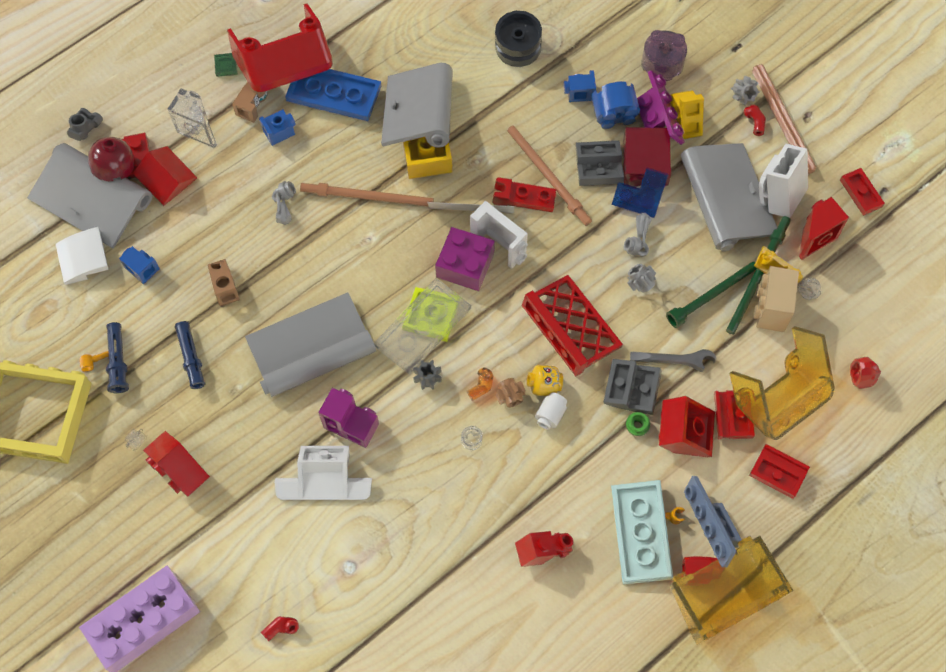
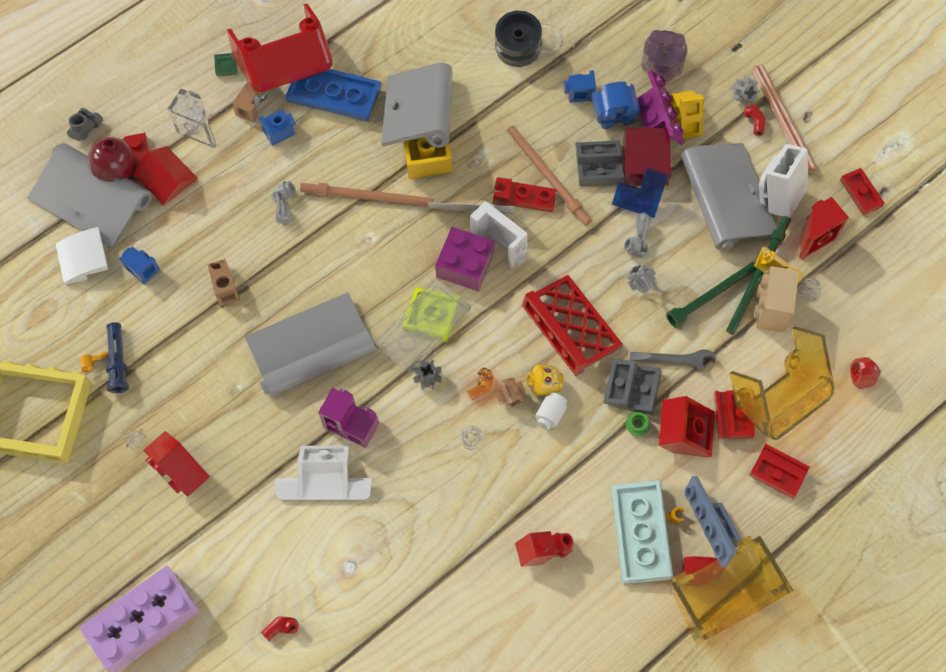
dark blue pin [174,321,205,389] -> none

